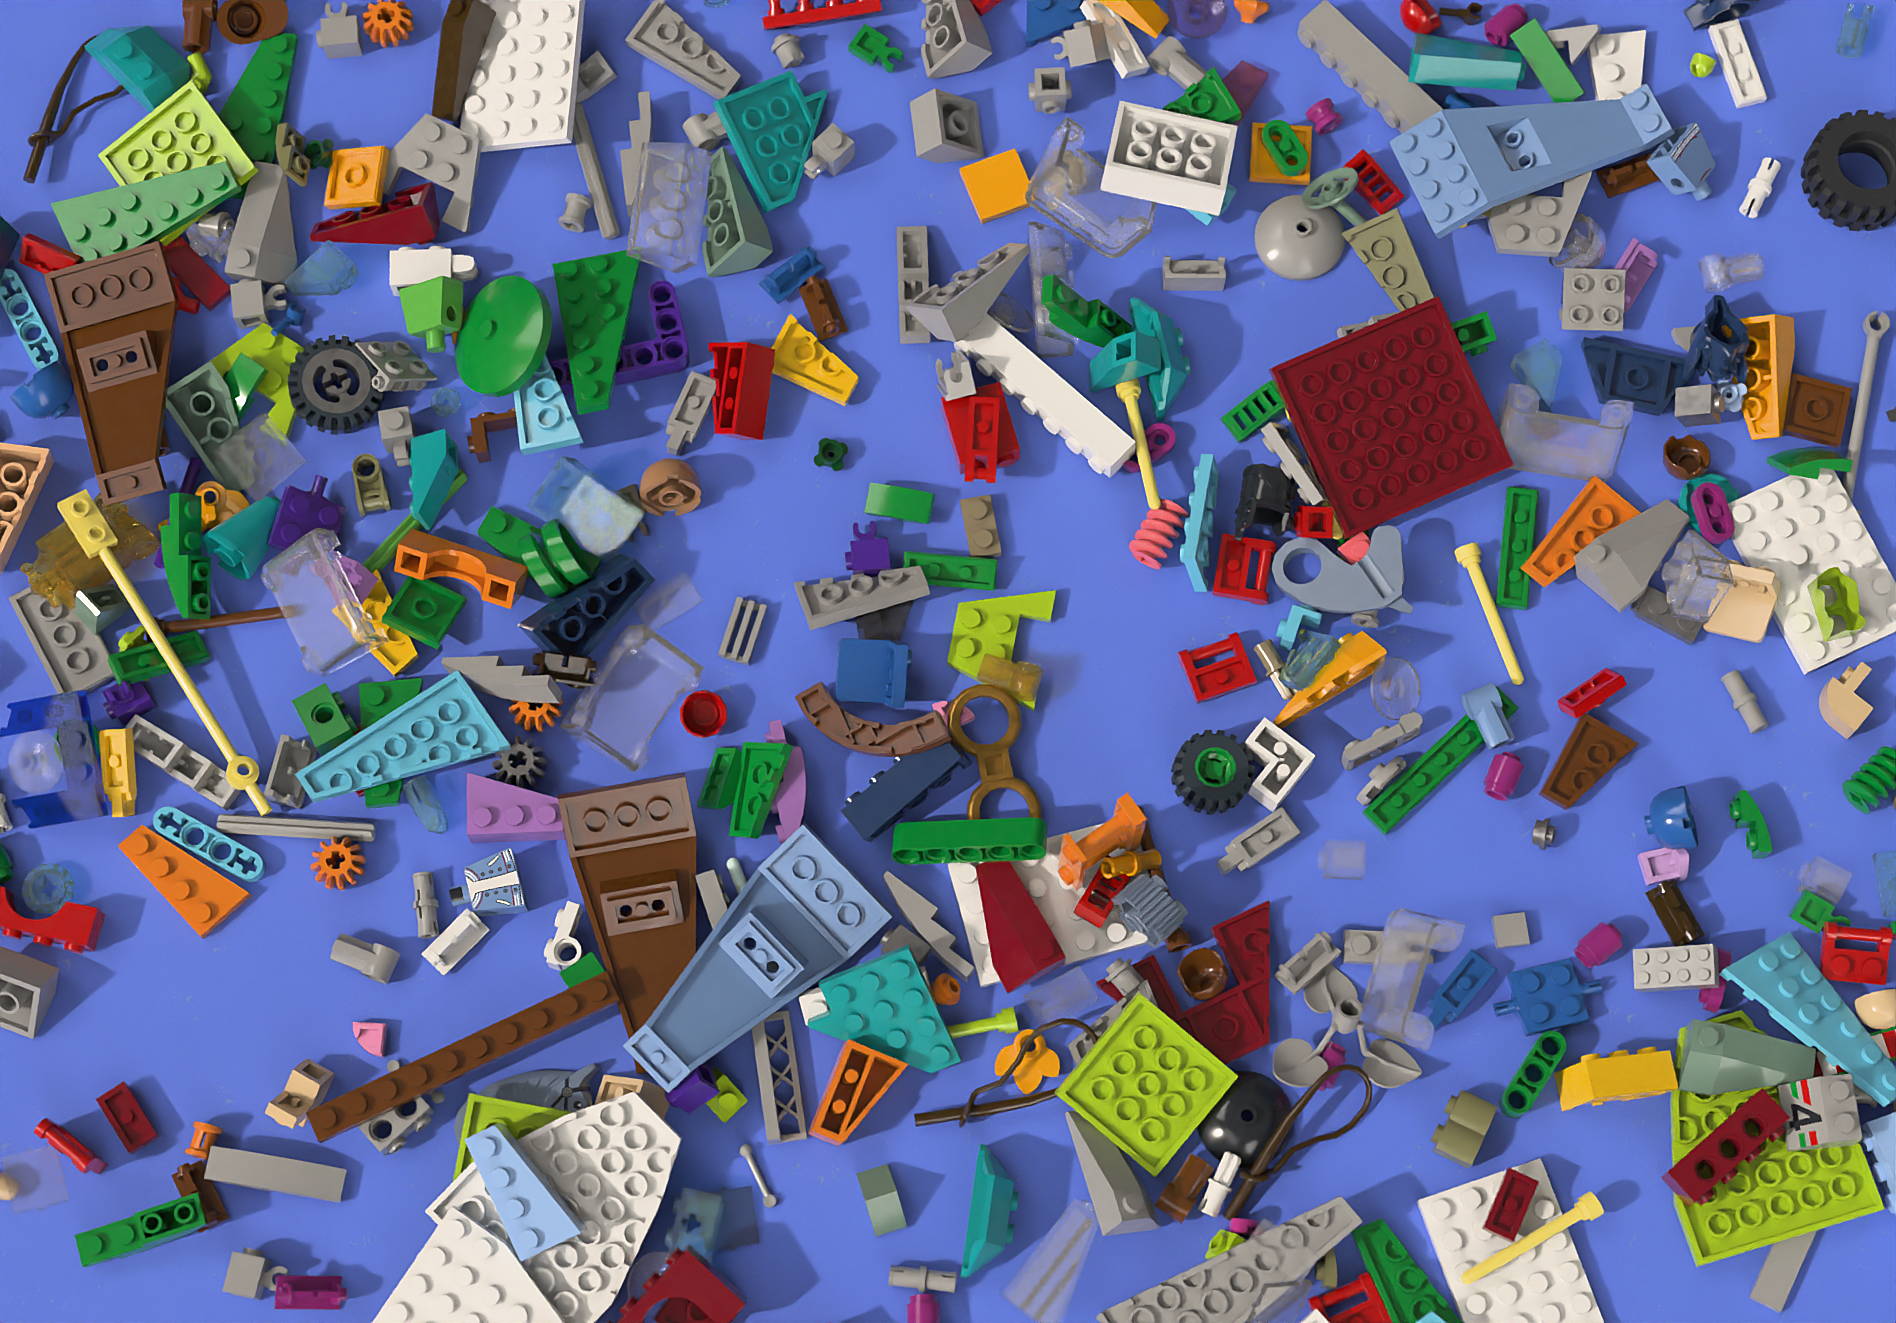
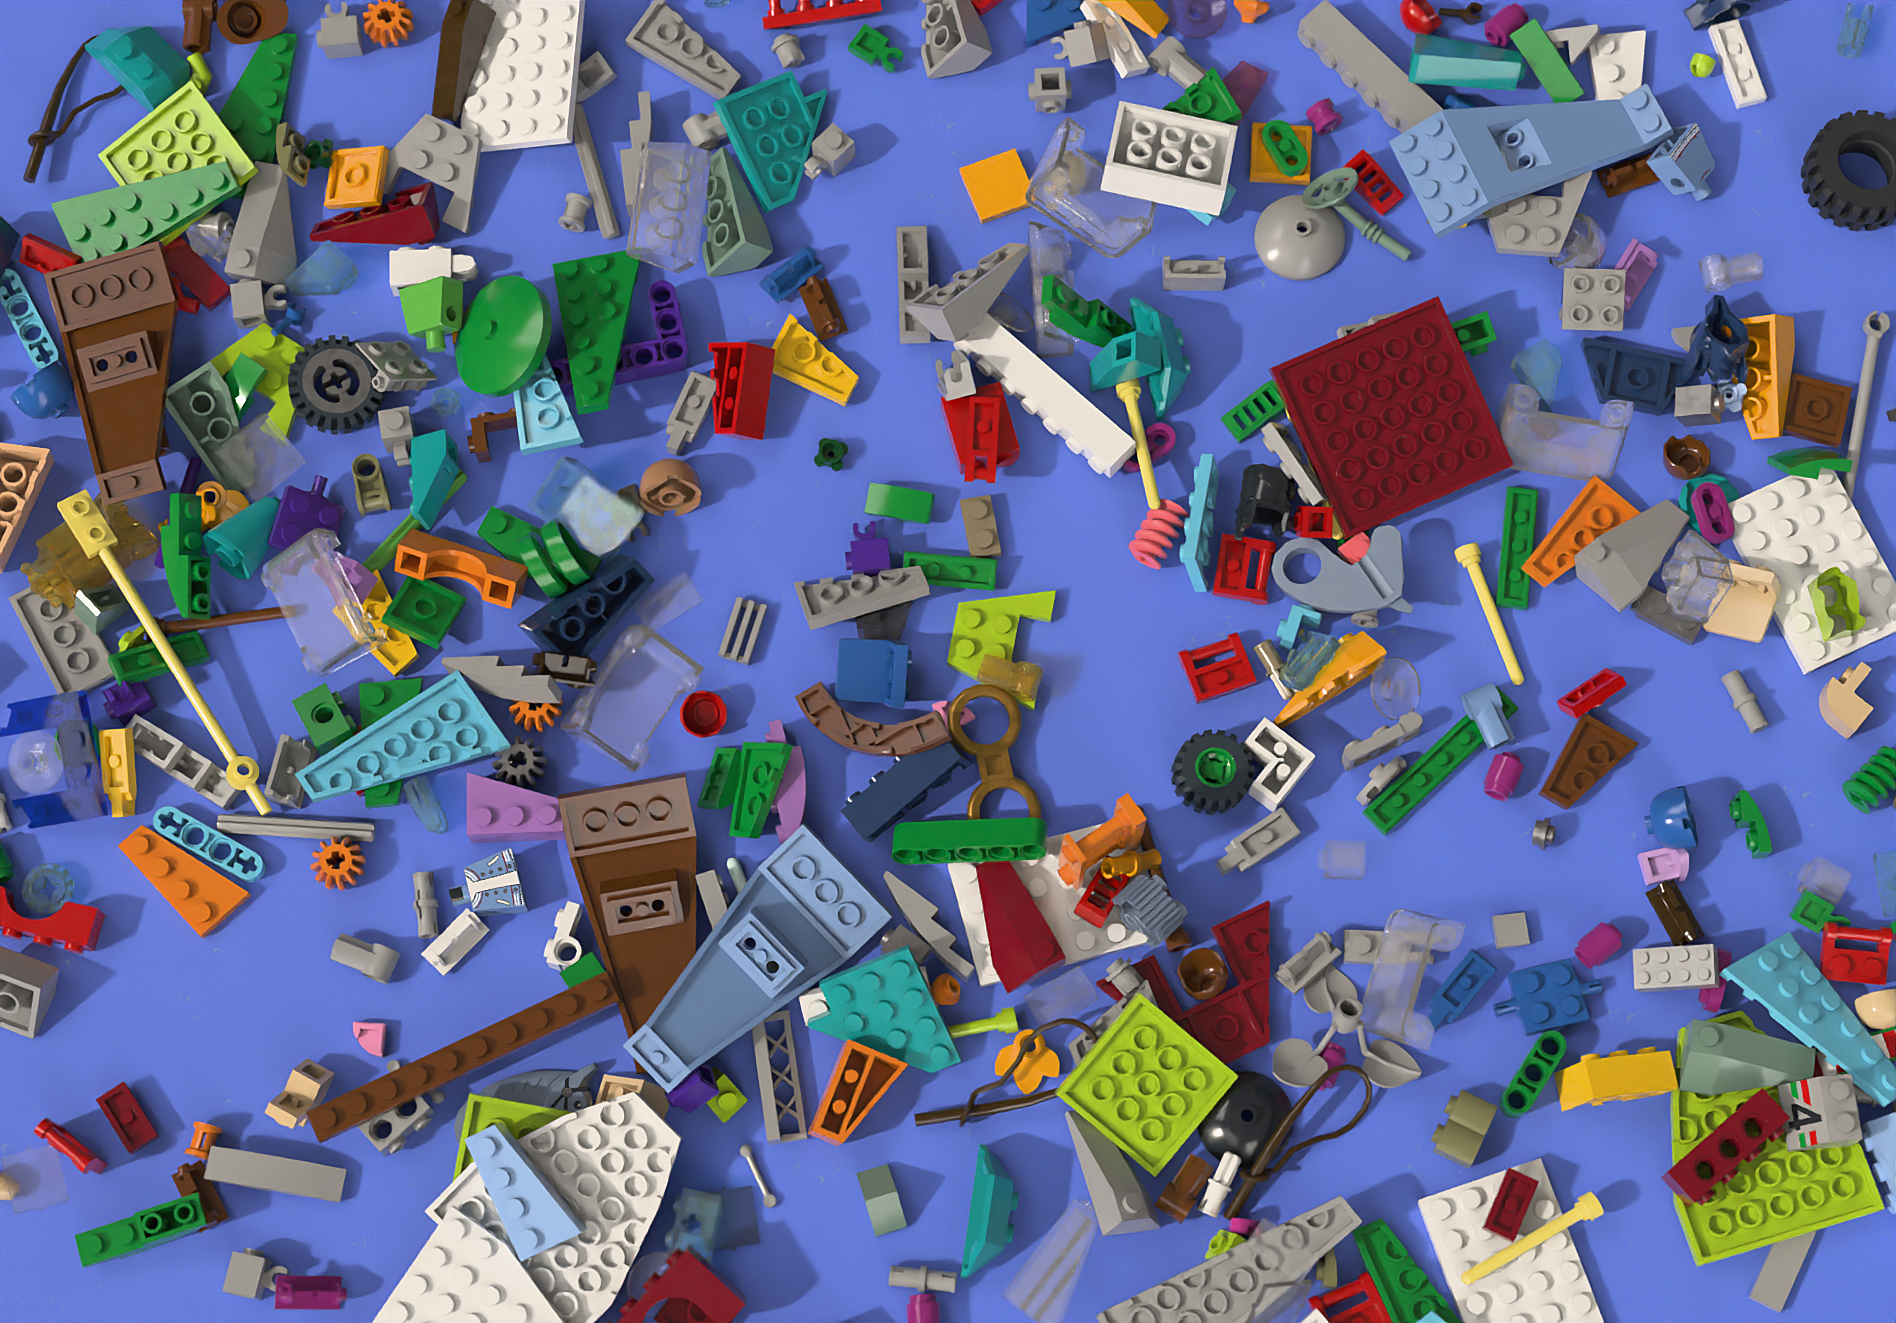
light grey slope [910,88,984,163] -> none
olive wing [1341,208,1435,312] -> none
white pin [1739,157,1781,218] -> none

